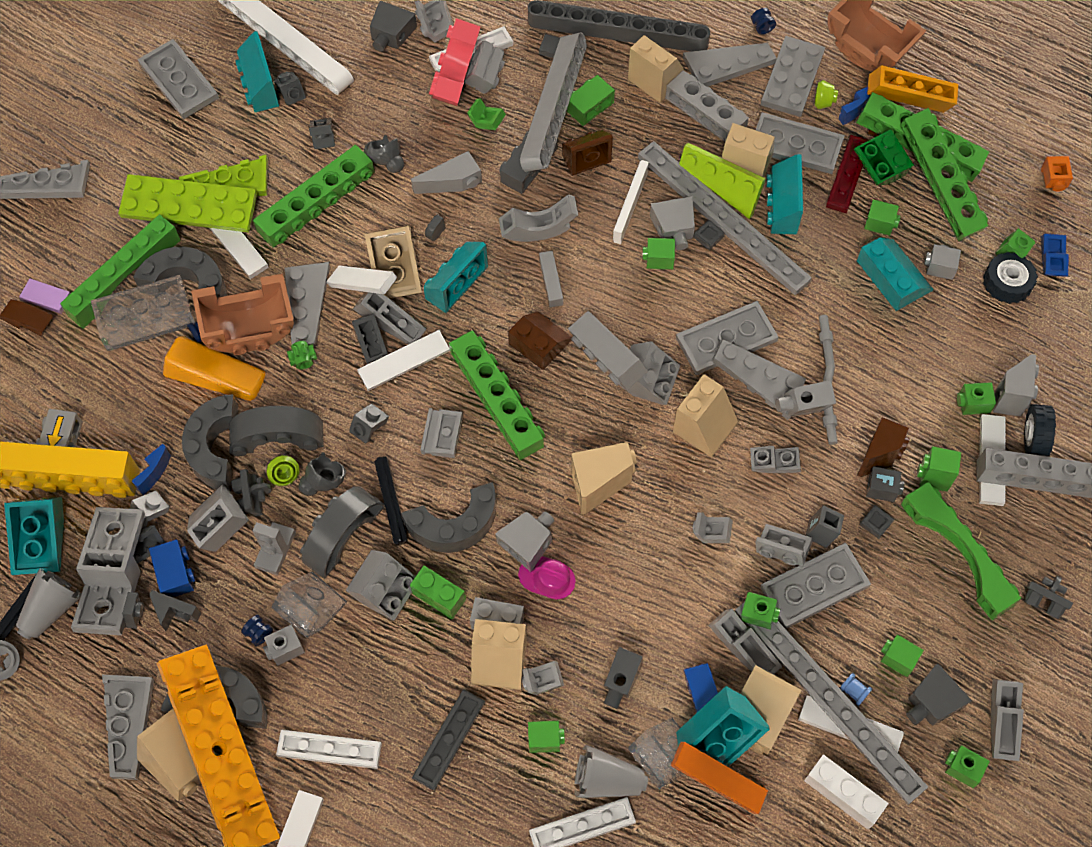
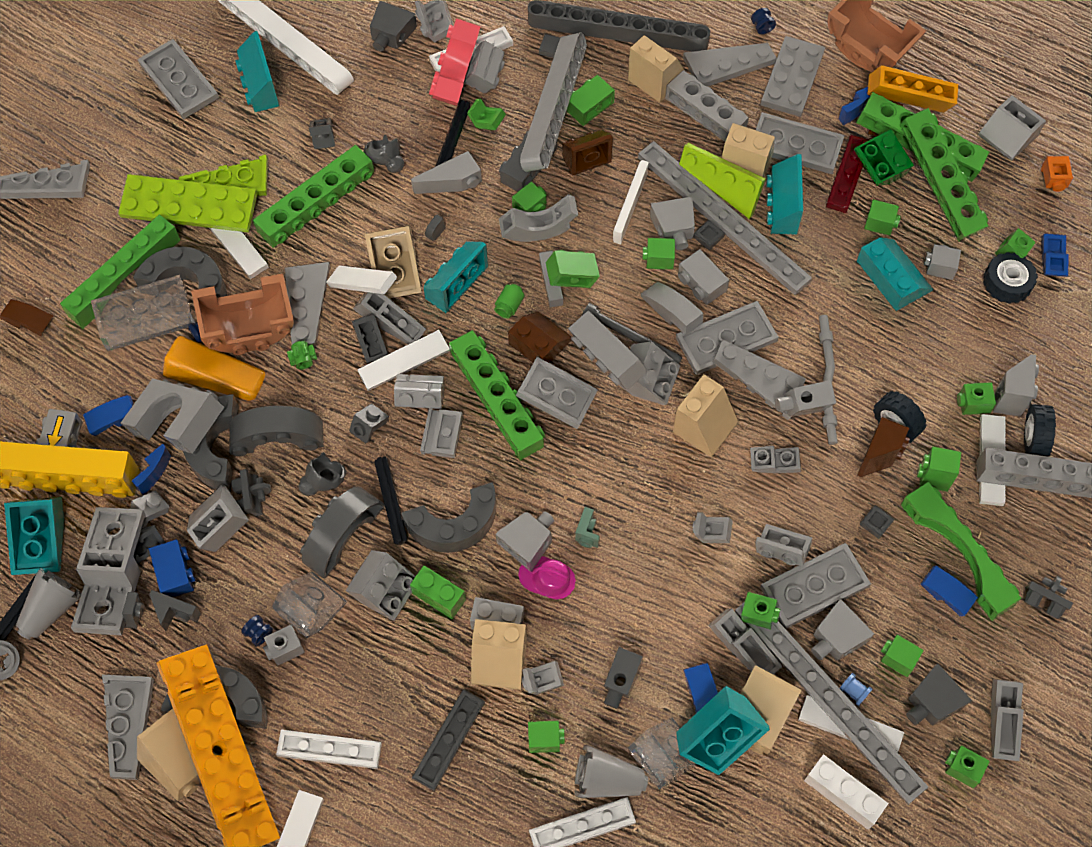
lavender tile [19,279,71,314] -> none
light grey bracket [253,522,296,576] -> none
lime cone [267,455,299,486] -> none
dark grey bracket [273,72,306,106] -> none
tan slope [571,442,637,515] -> none
orange tile [671,742,768,814] -> none
dark grey brick [806,505,844,548] -> none
lime cone [814,80,838,109] -> none
dark grey brick [866,467,904,502] -> none
none -> blue slope [83,395,134,436]
none -> light grey arch [121,378,224,454]
none -> light grey brick [394,374,444,409]
none -> black axle [435,100,470,167]
none -> bright green brick [494,284,525,319]
none -> bright green brick [512,181,547,212]
none -> light grey plate [516,357,598,429]
none -> bright green brick [545,250,600,288]
none -> sand green bracket [575,507,600,548]
none -> dark grey piece [582,303,682,363]
none -> light grey slope [641,282,704,335]
none -> light grey brick [678,249,729,305]
none -> light grey torso [811,599,874,660]
none -> black wheel [873,391,927,443]
none -> blue slope [920,566,978,616]
none -> light grey slope [978,95,1046,161]

